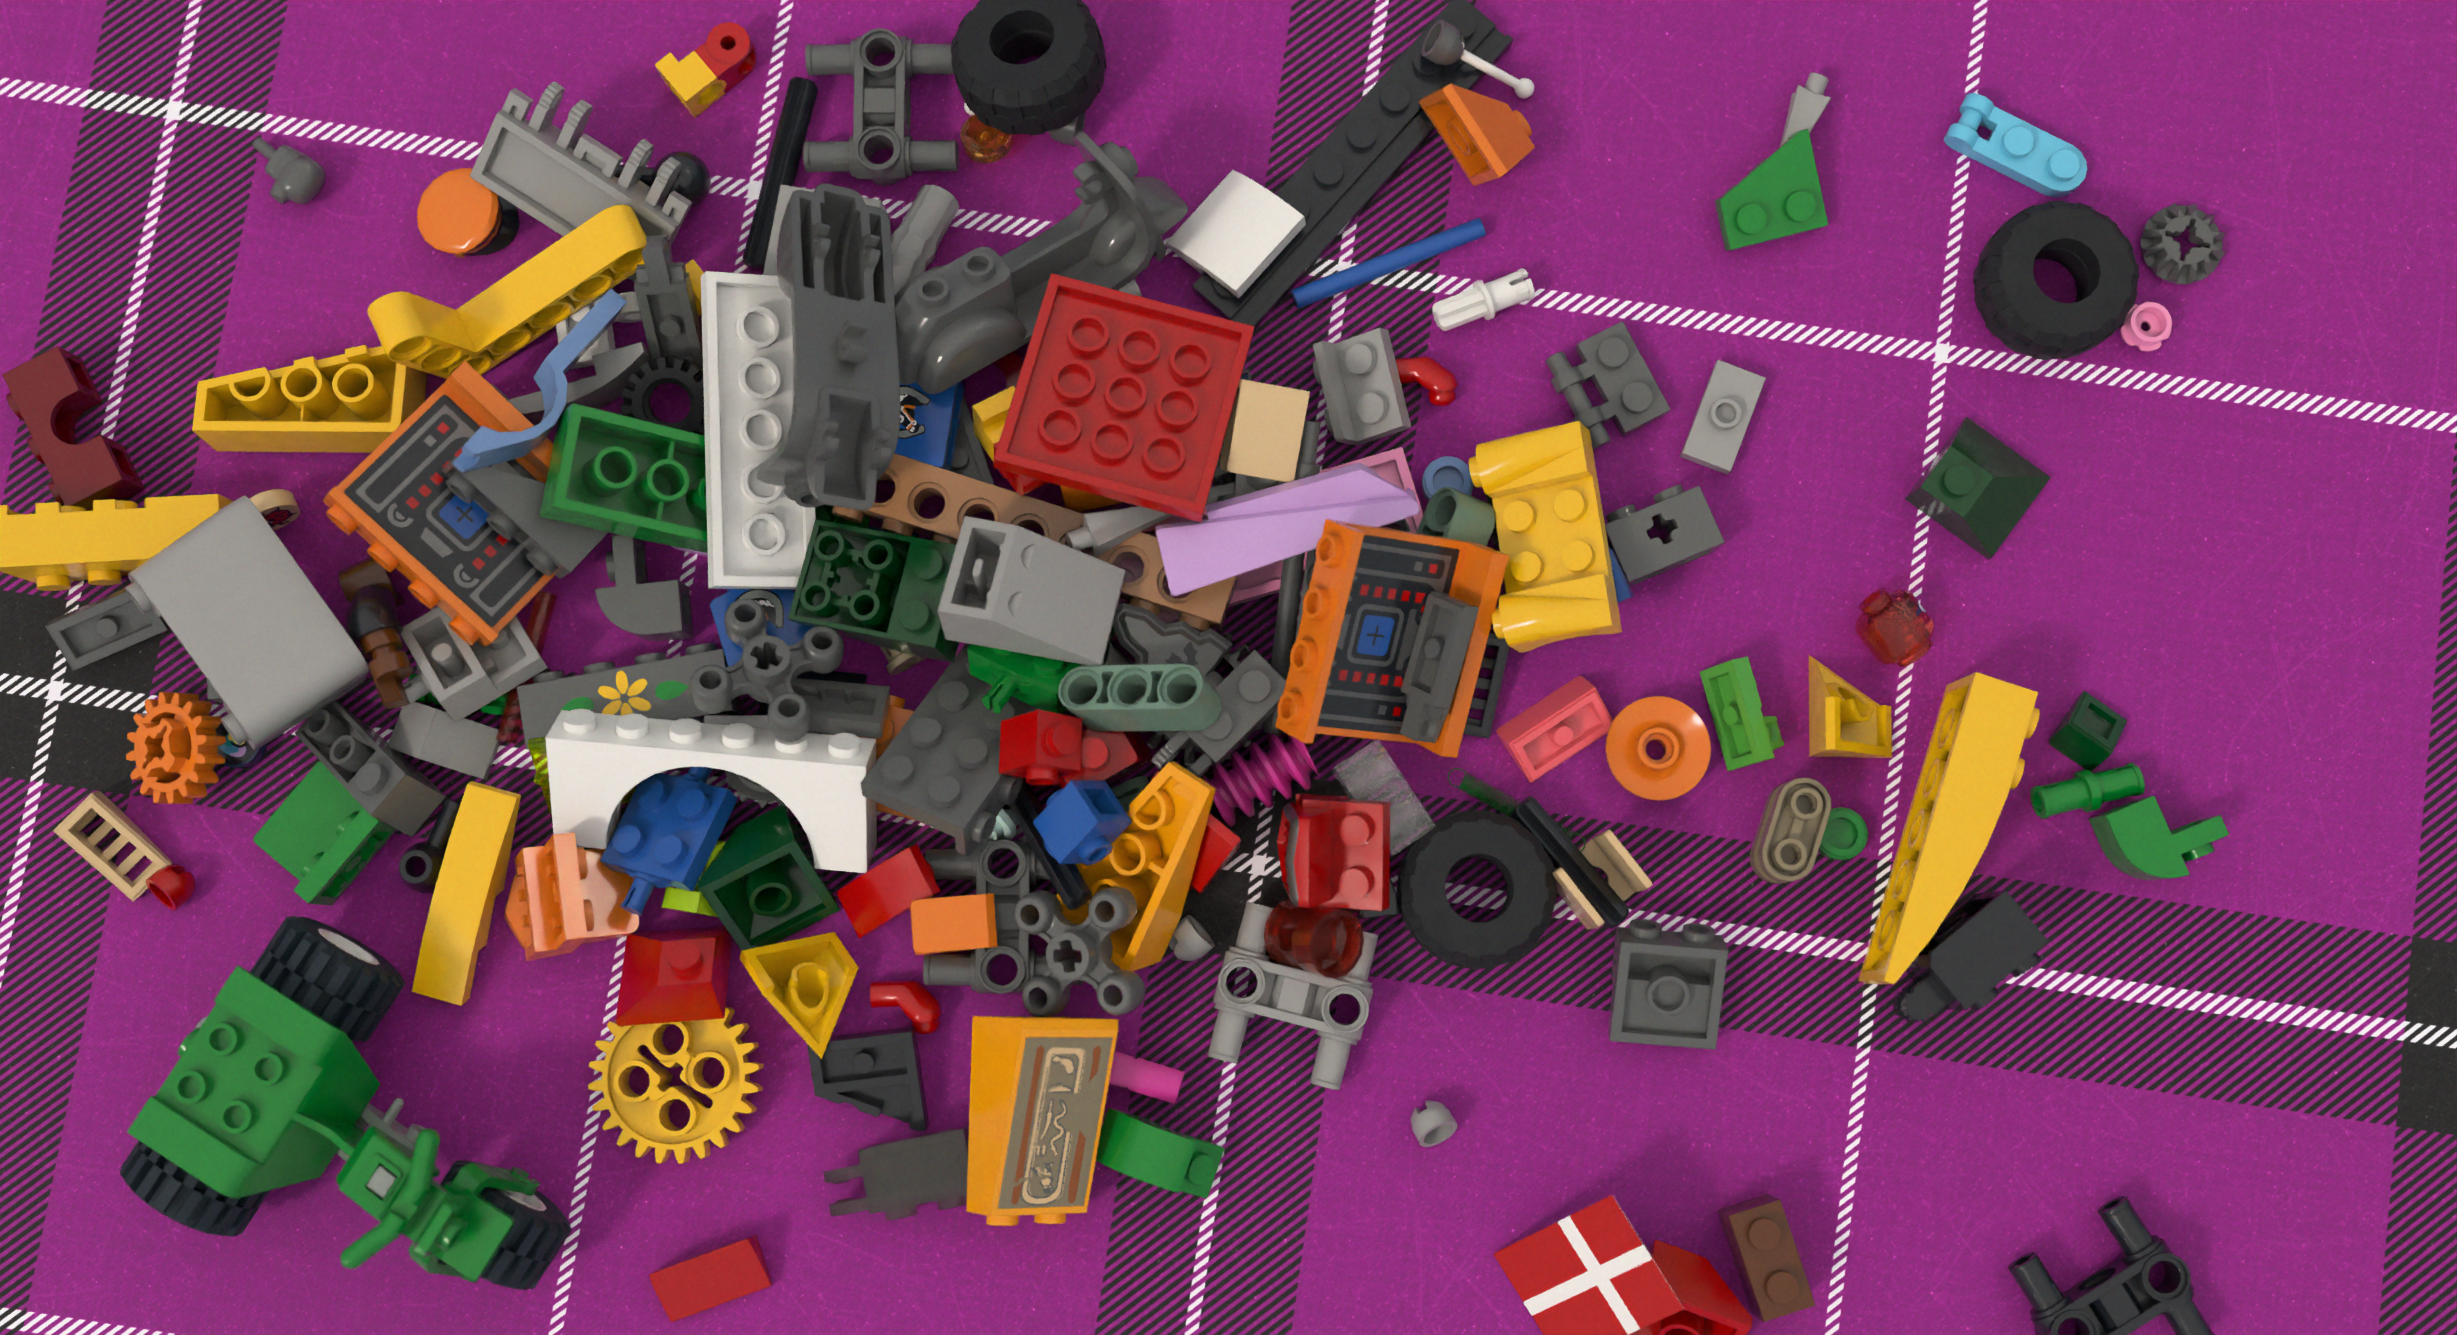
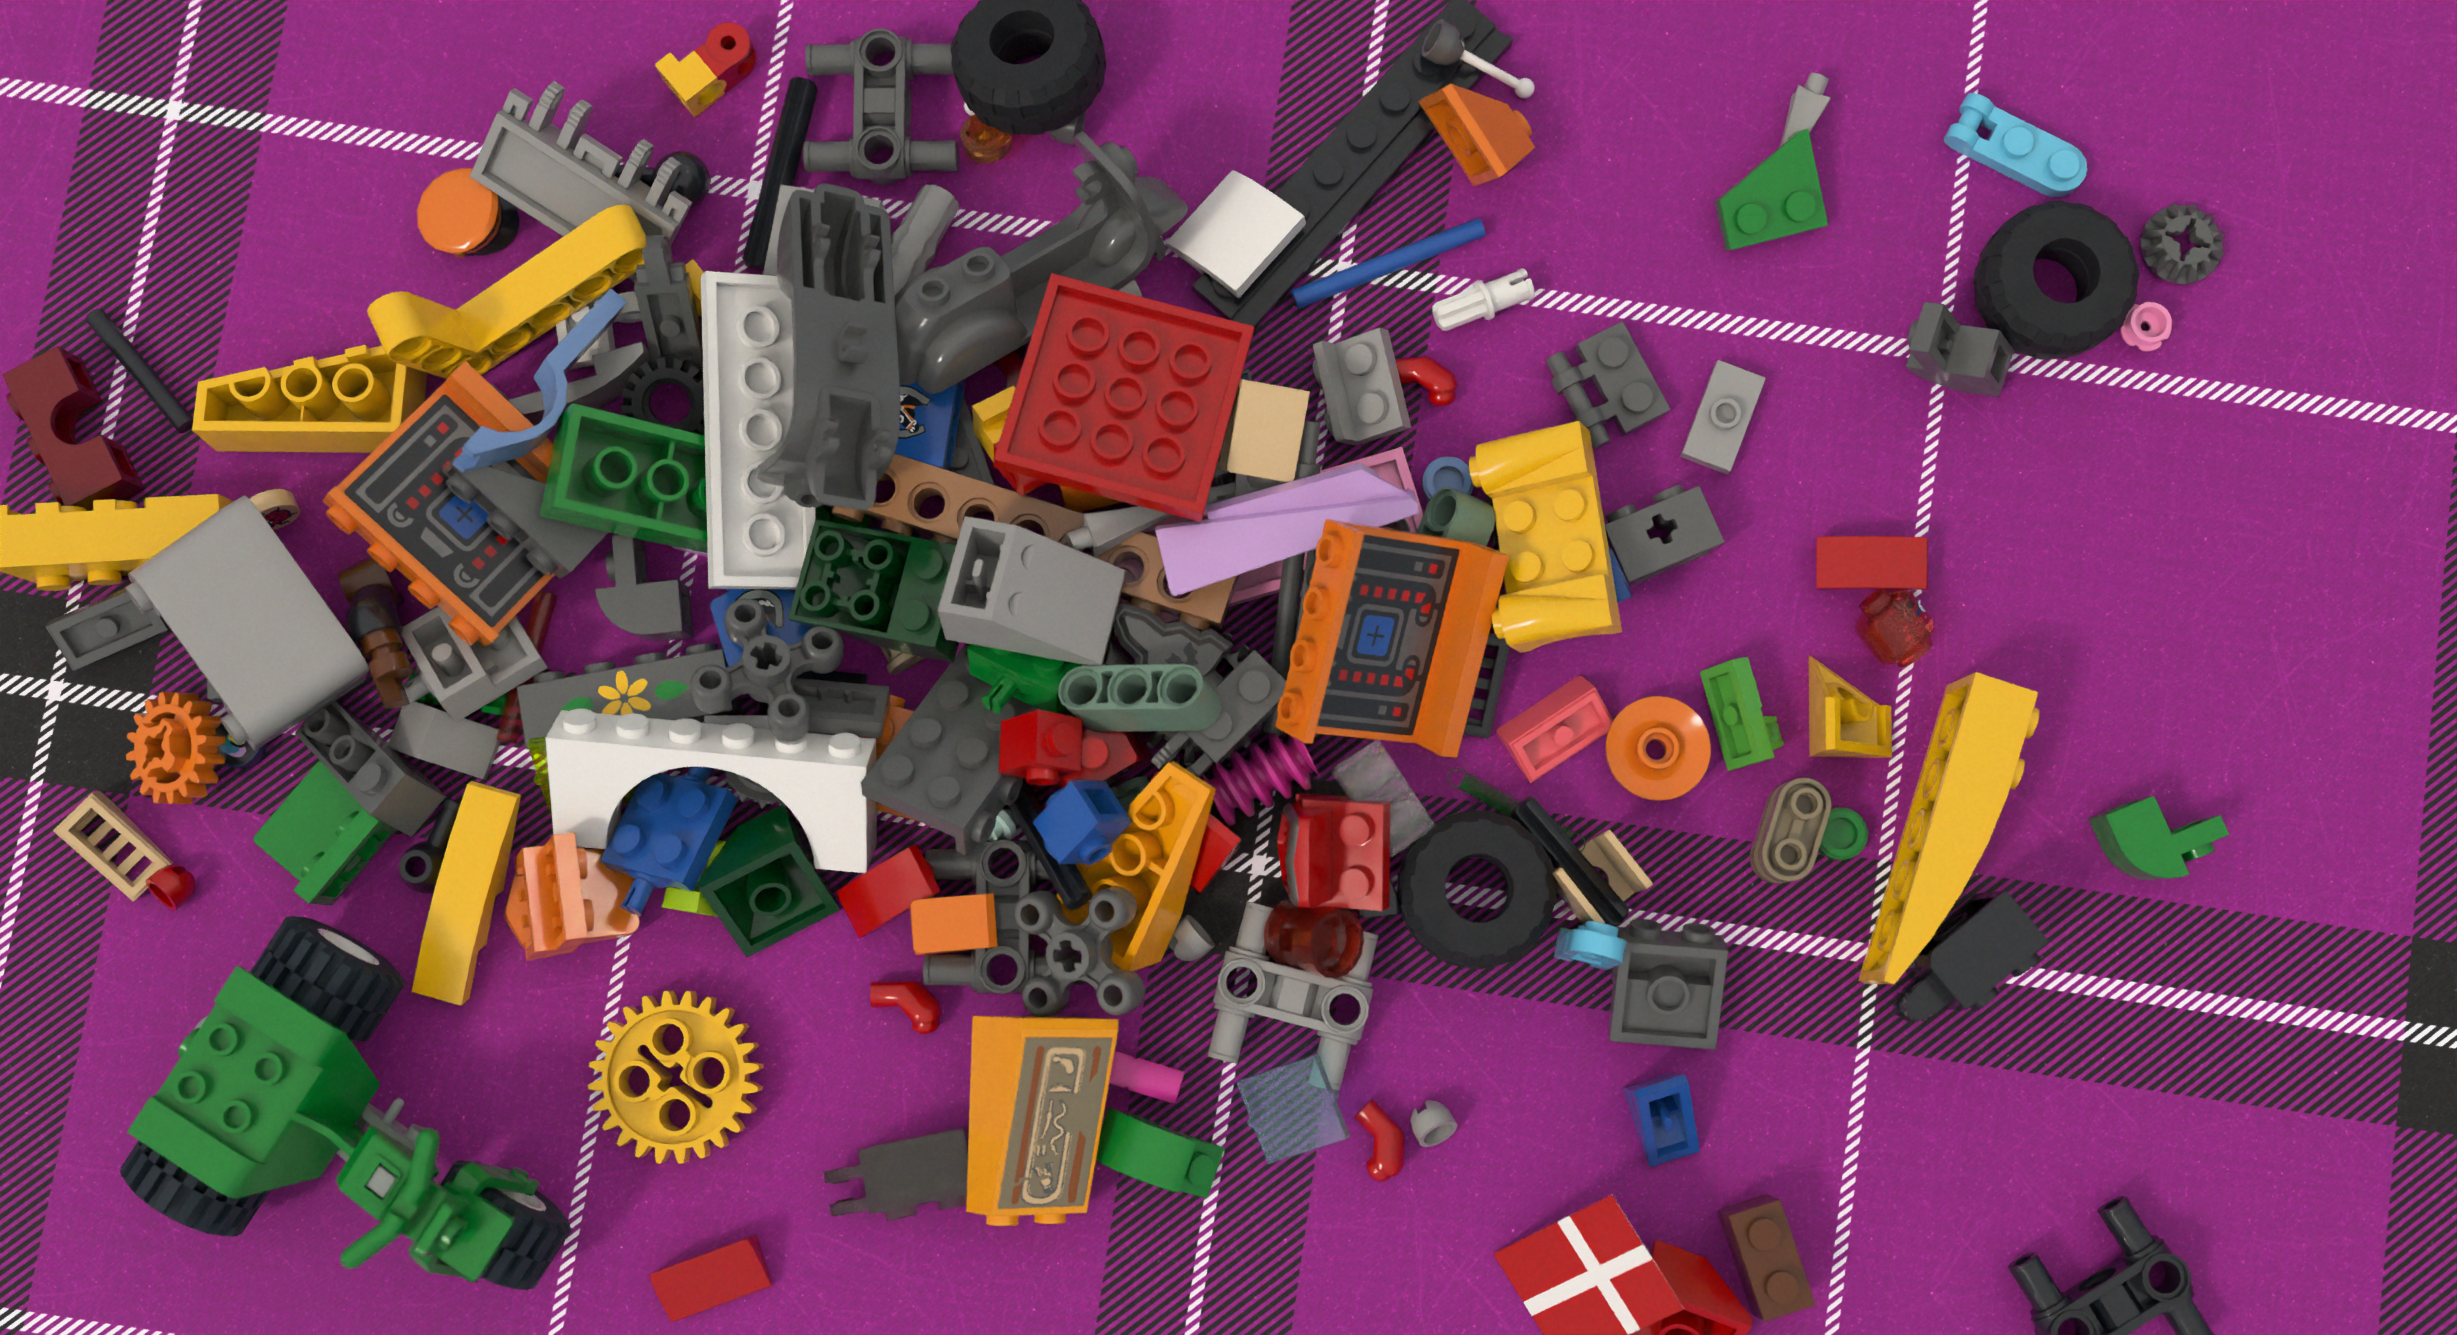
dark grey piece [253,138,326,204] -> none
red slope [616,926,732,1026] -> none
yellow slope [739,932,859,1059] -> none
black wing [807,1026,929,1131] -> none
dark grey hinge [1400,591,1479,743] -> none
dark green slope [1905,417,2051,560] -> none
green pin [2030,762,2145,819] -> none
dark green slope [2049,691,2127,771] -> none
none -> black bar [85,308,193,433]
none -> clear light blue piece [1237,1054,1350,1164]
none -> red arm [1354,1099,1404,1182]
none -> medium azure plate [1554,921,1627,970]
none -> blue slope [1623,1072,1700,1167]
none -> red slope [1816,536,1928,591]
none -> dark grey brick [1906,302,2014,397]

